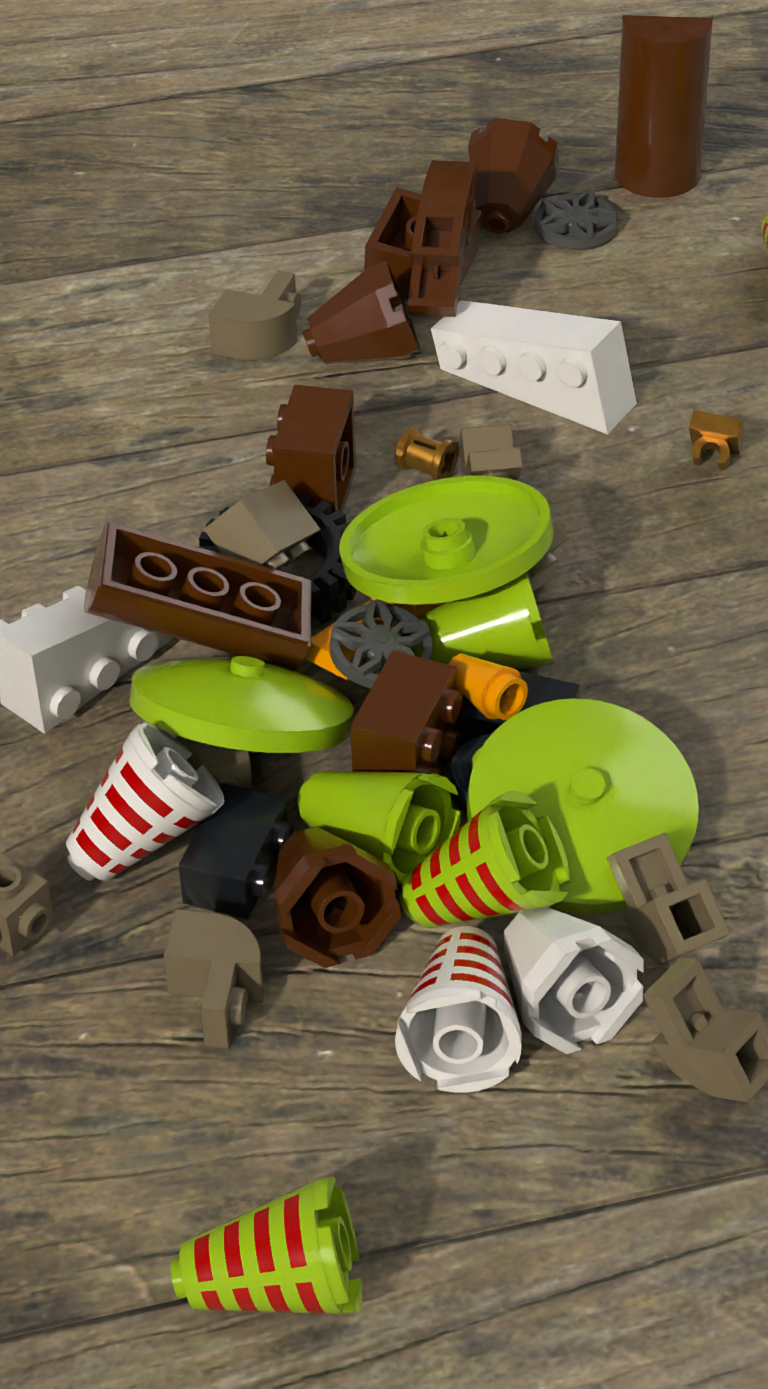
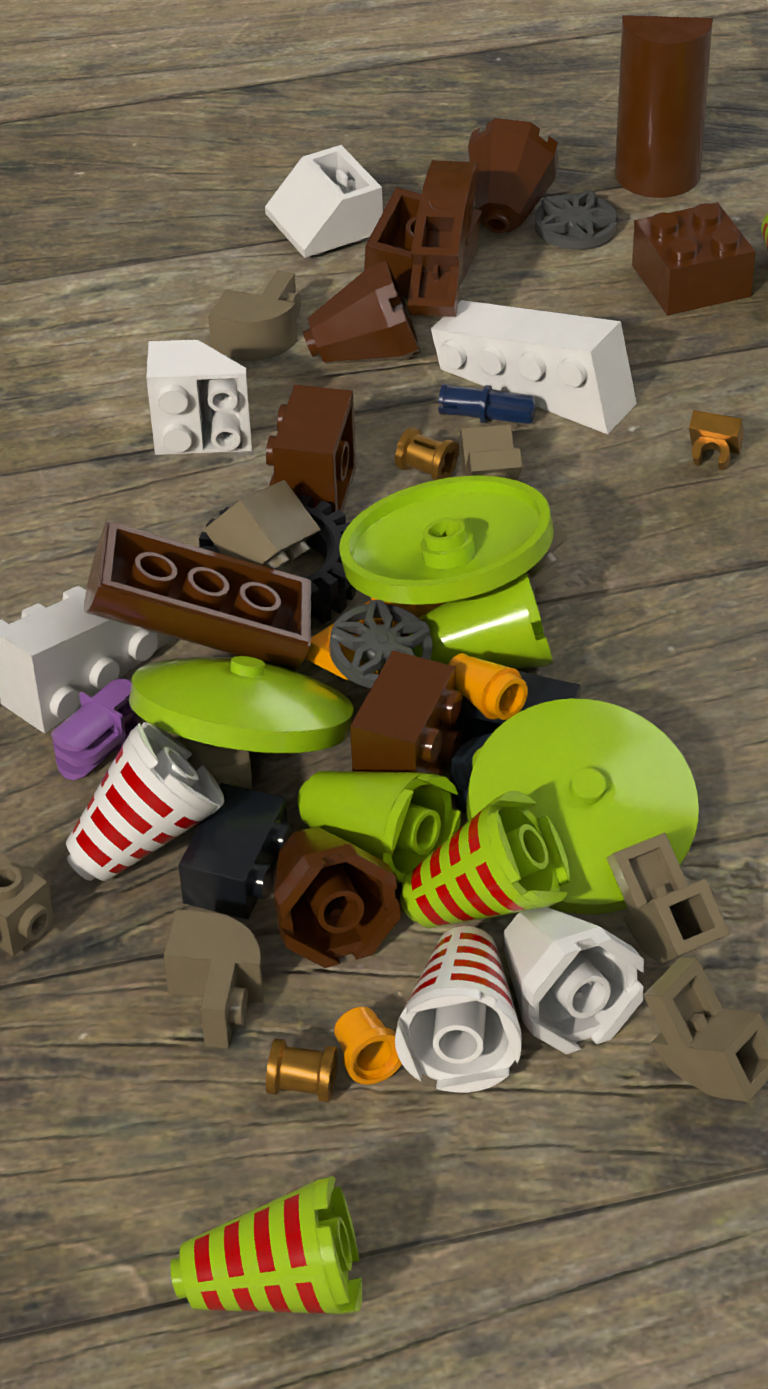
none -> medium lavender arm [51,679,139,780]
none -> white slope [146,340,252,455]
none -> white slope [265,145,383,258]
none -> pearl gold bush [266,1038,338,1103]
none -> light orange piece [334,1007,402,1085]
none -> dark blue axle [438,383,536,424]
none -> reddish brown brick [632,202,756,316]

